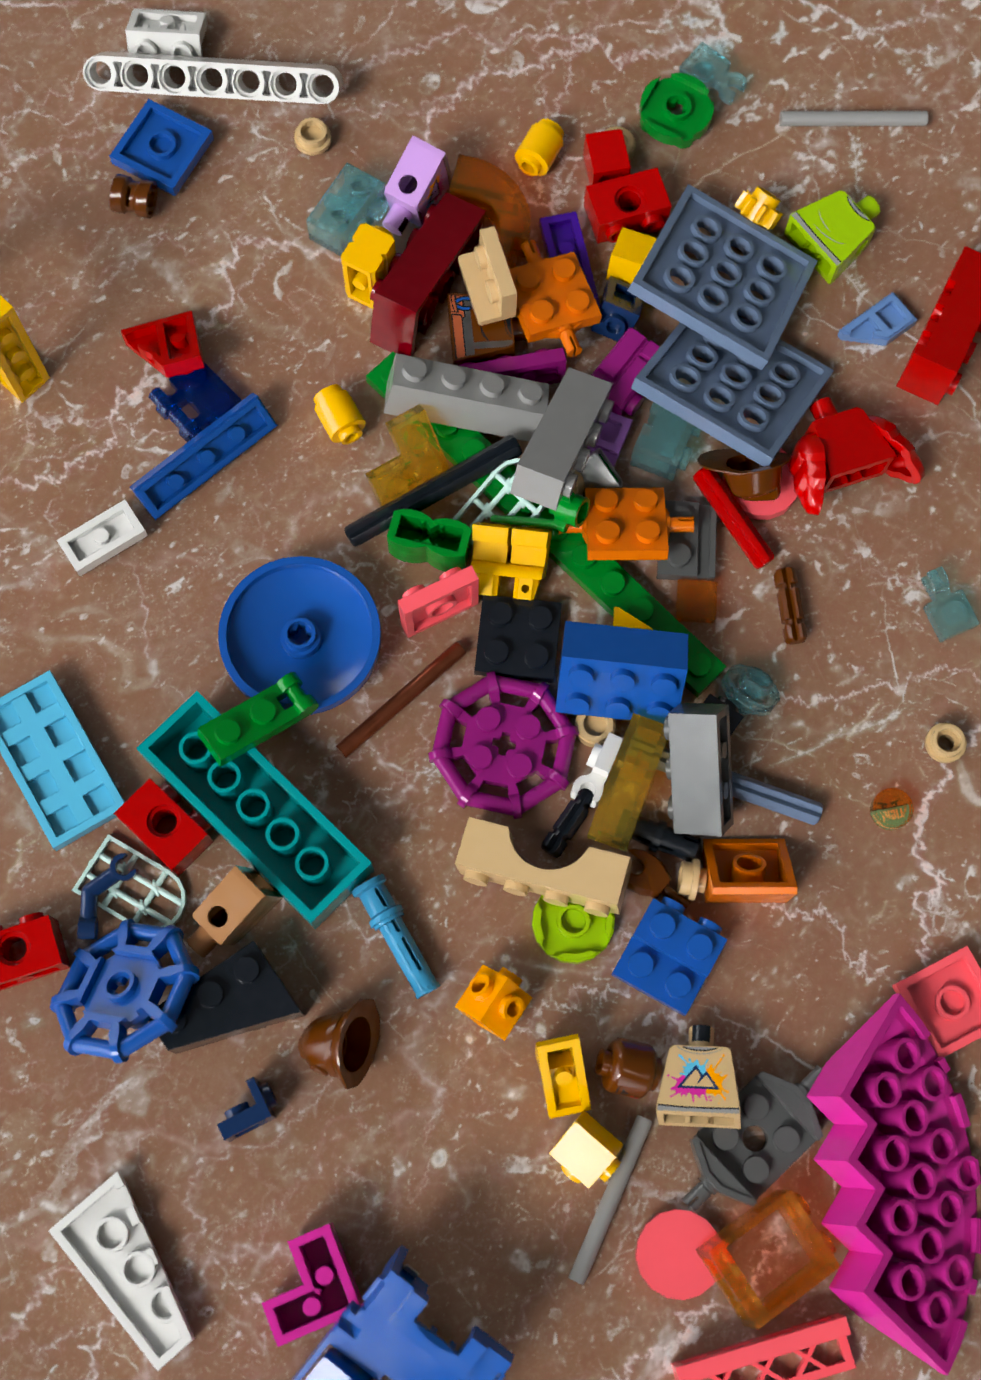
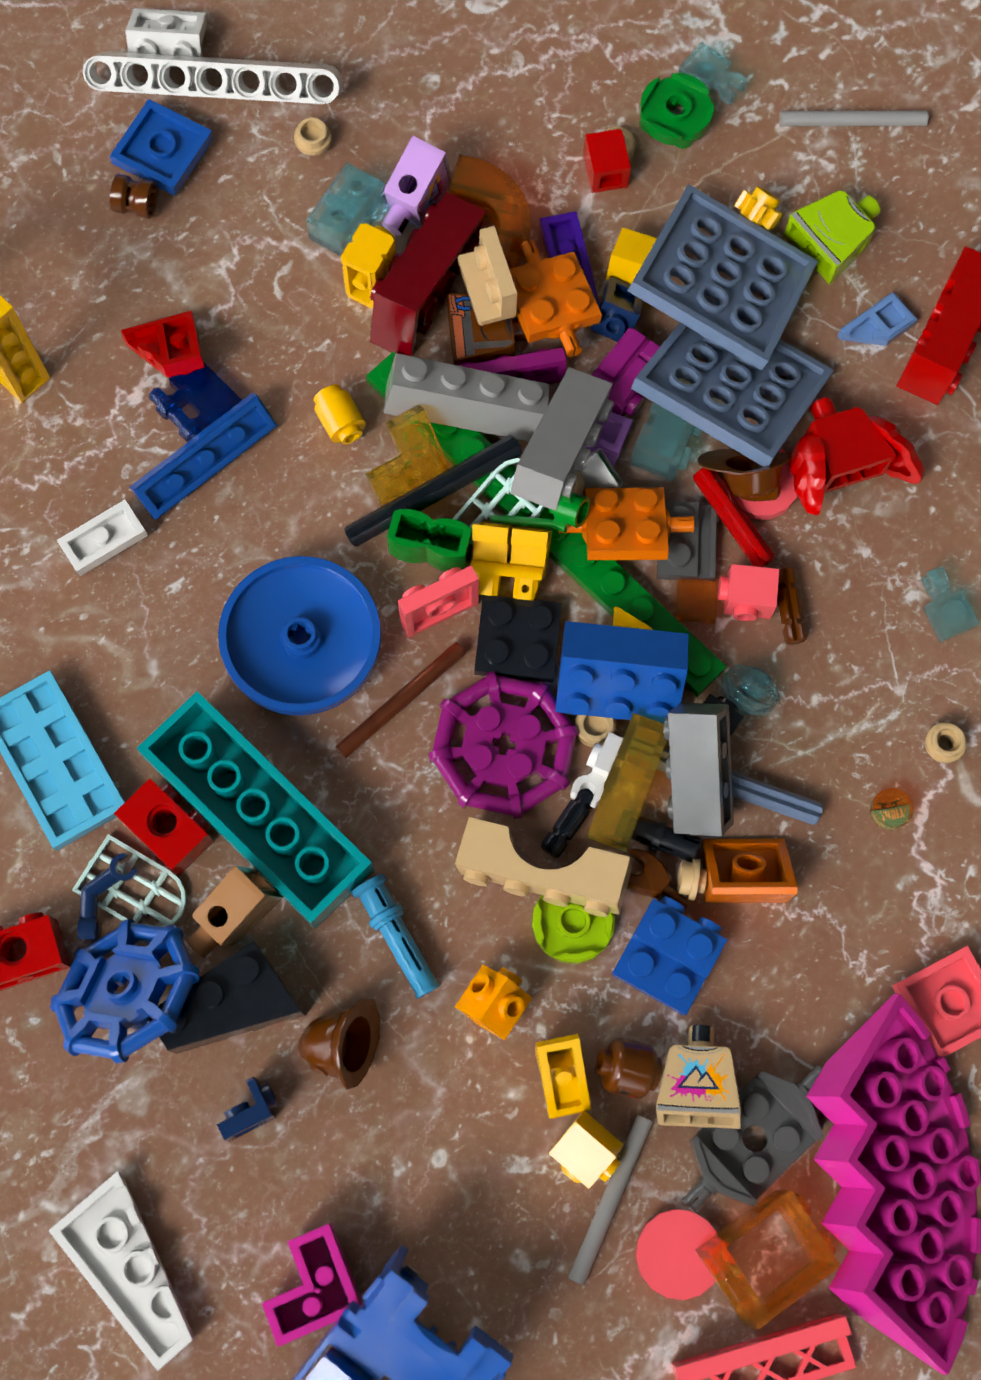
green plate [197,672,319,767] -> none
yellow brick [515,119,564,176] -> none
red brick [584,167,672,244] -> none
none -> coral brick [717,564,779,621]

